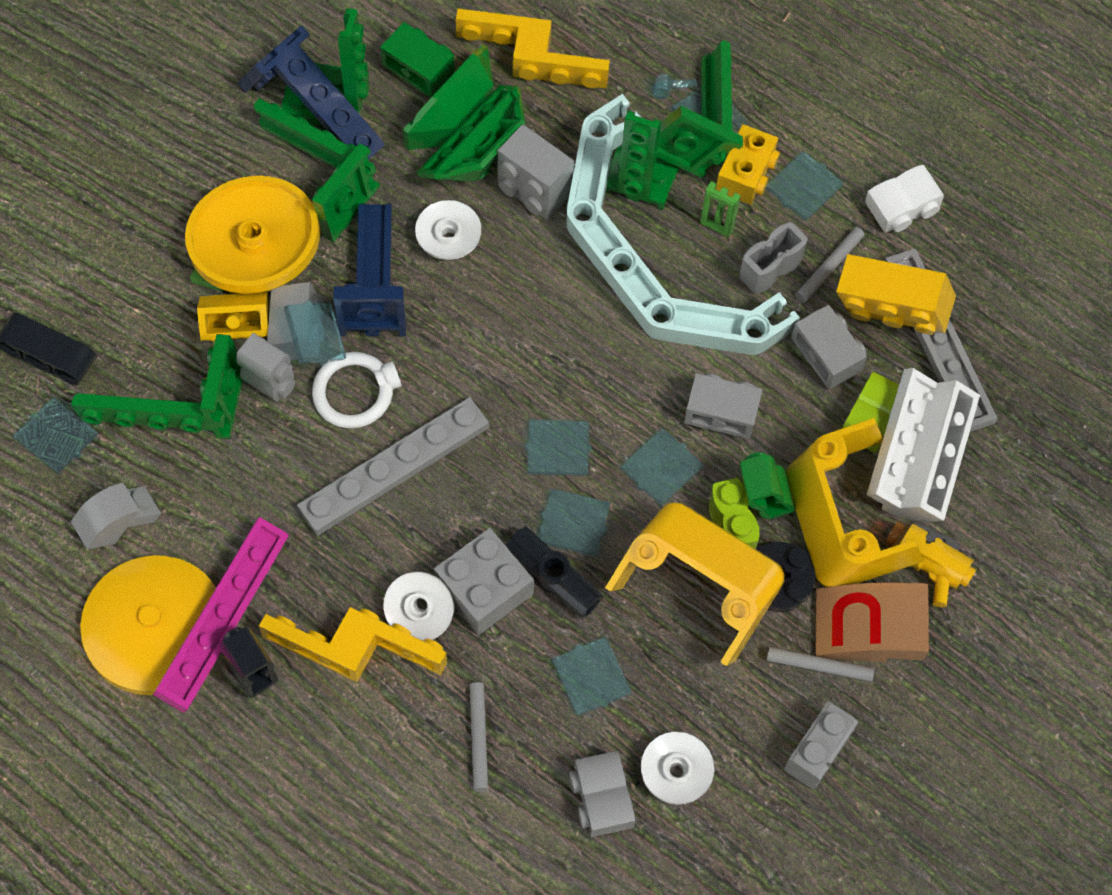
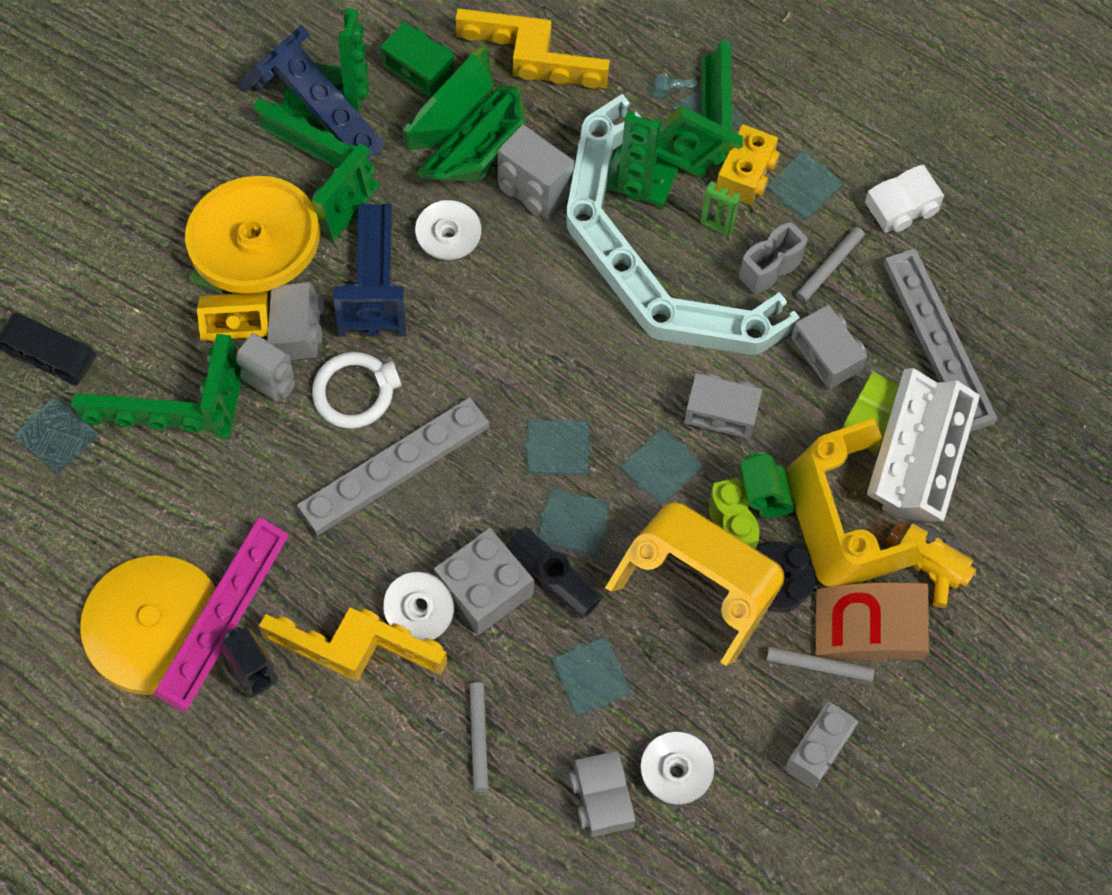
light grey brick [71,483,161,549] -> none
clear light blue piece [284,300,346,365] -> none
yellow brick [836,254,956,335] -> none

